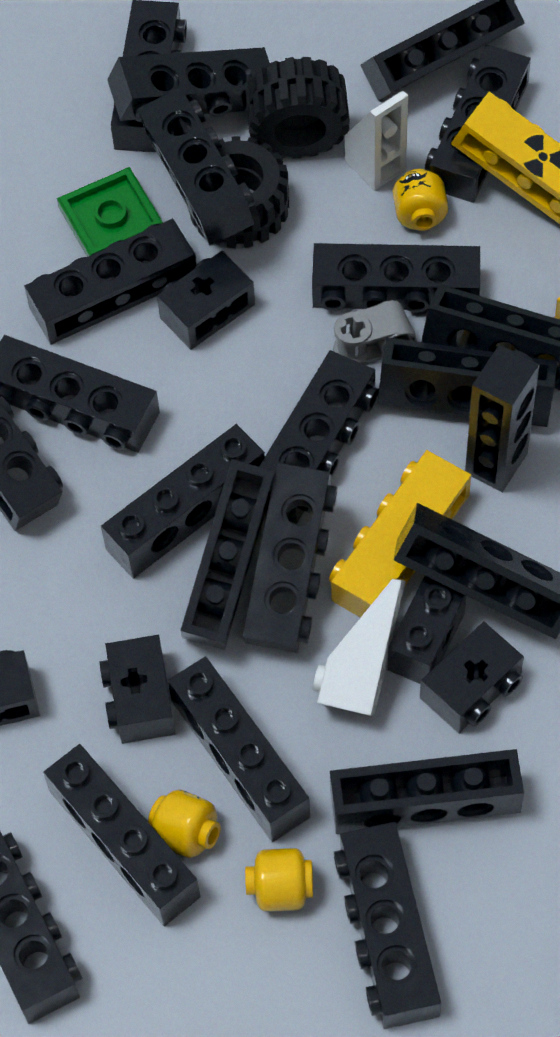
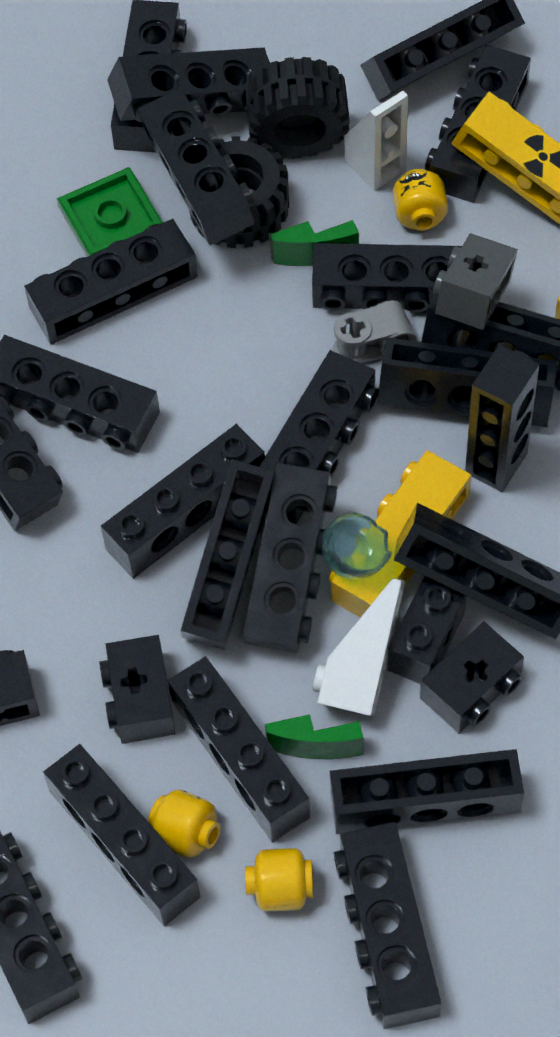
black brick [157,250,255,350] -> none
none -> green slope [265,714,364,759]
none -> green slope [270,220,359,266]
none -> clear light blue hair [321,512,392,581]
none -> dark grey brick [433,233,518,330]

